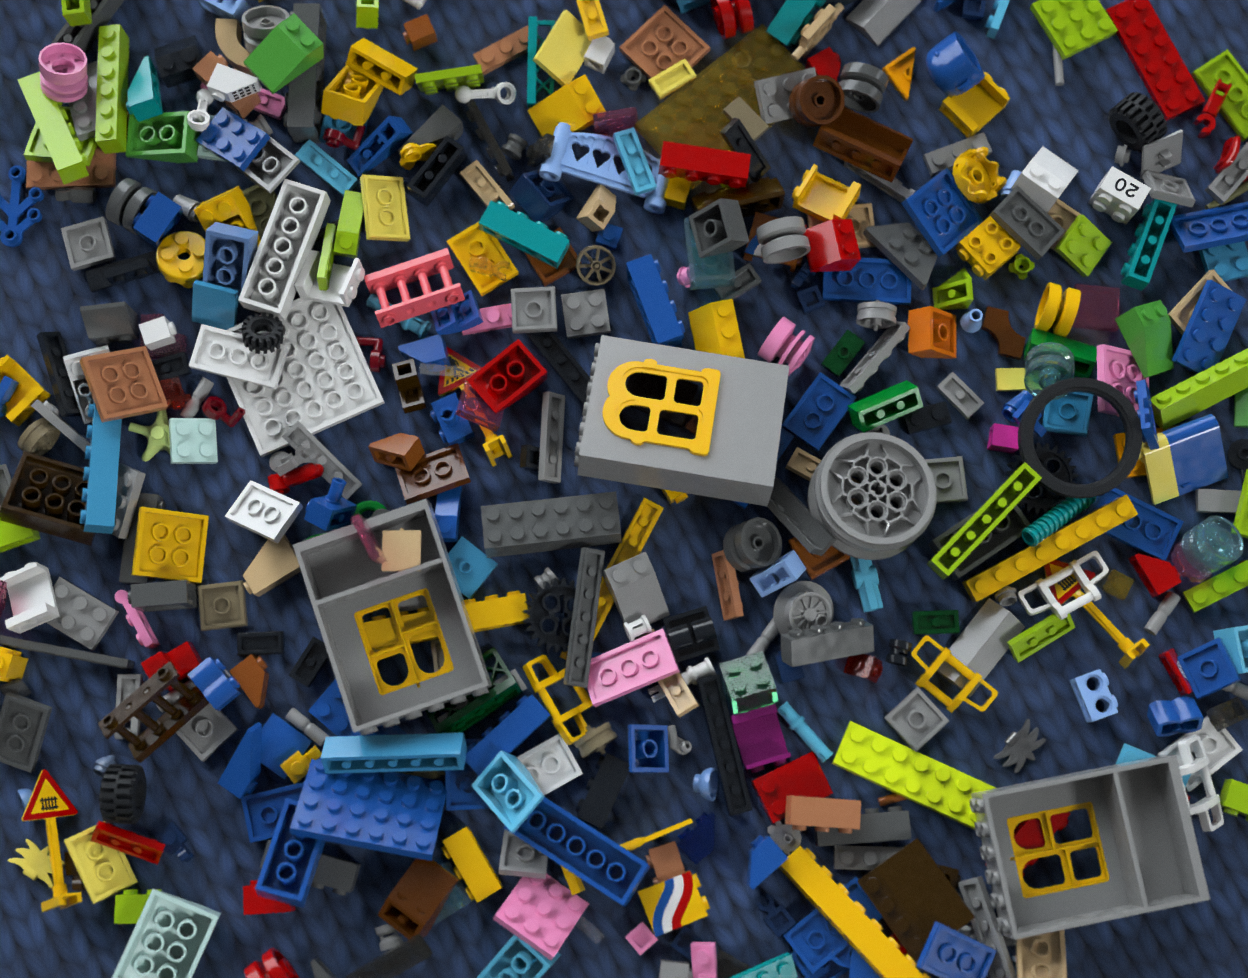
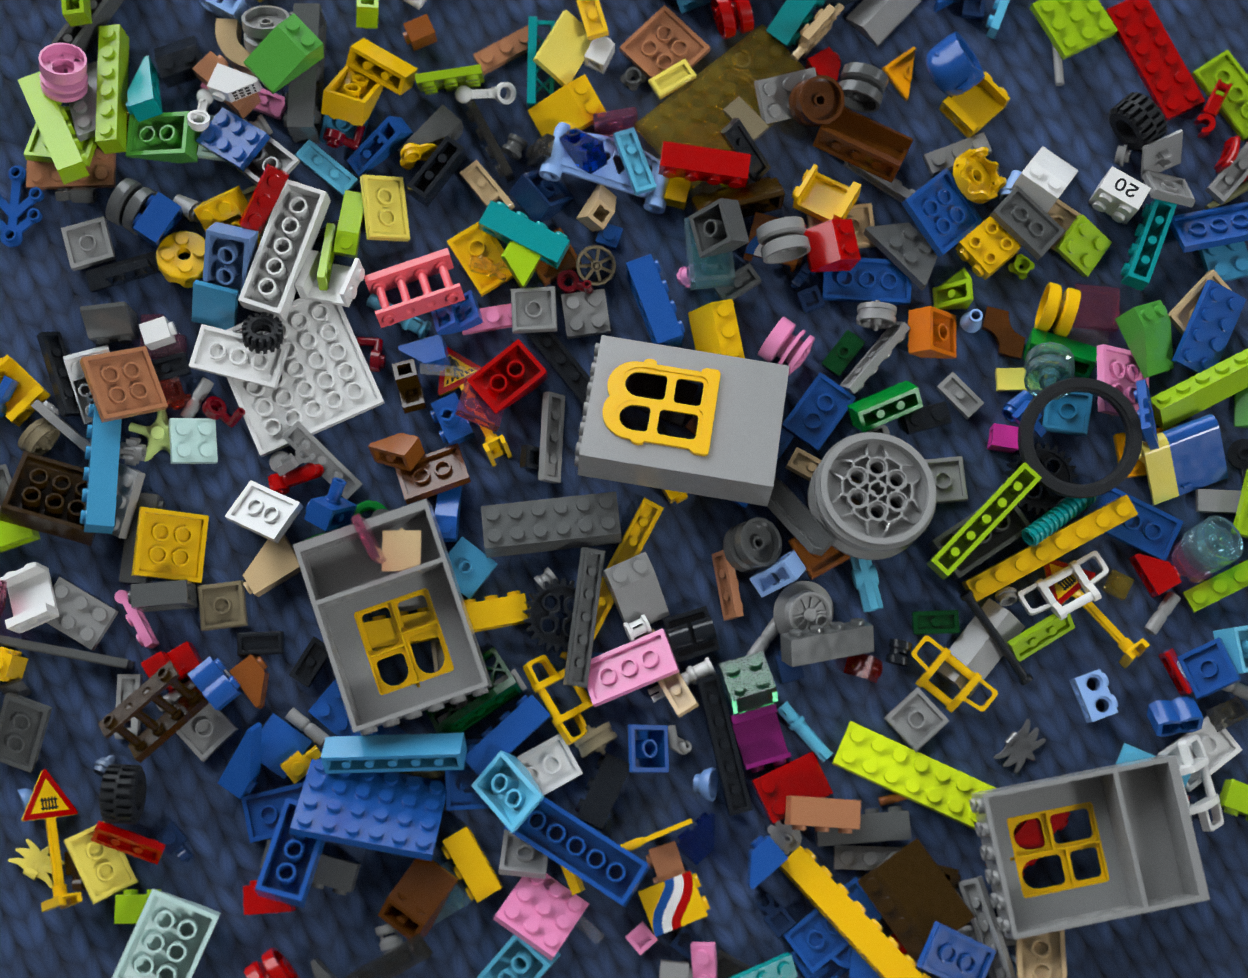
none -> light grey gear [119,437,147,466]
none -> red plate [239,164,289,234]
none -> lime slope [501,241,541,288]
none -> dark red plate [557,270,593,294]
none -> clear blue slope [559,128,608,174]
none -> black bar [960,589,1033,686]

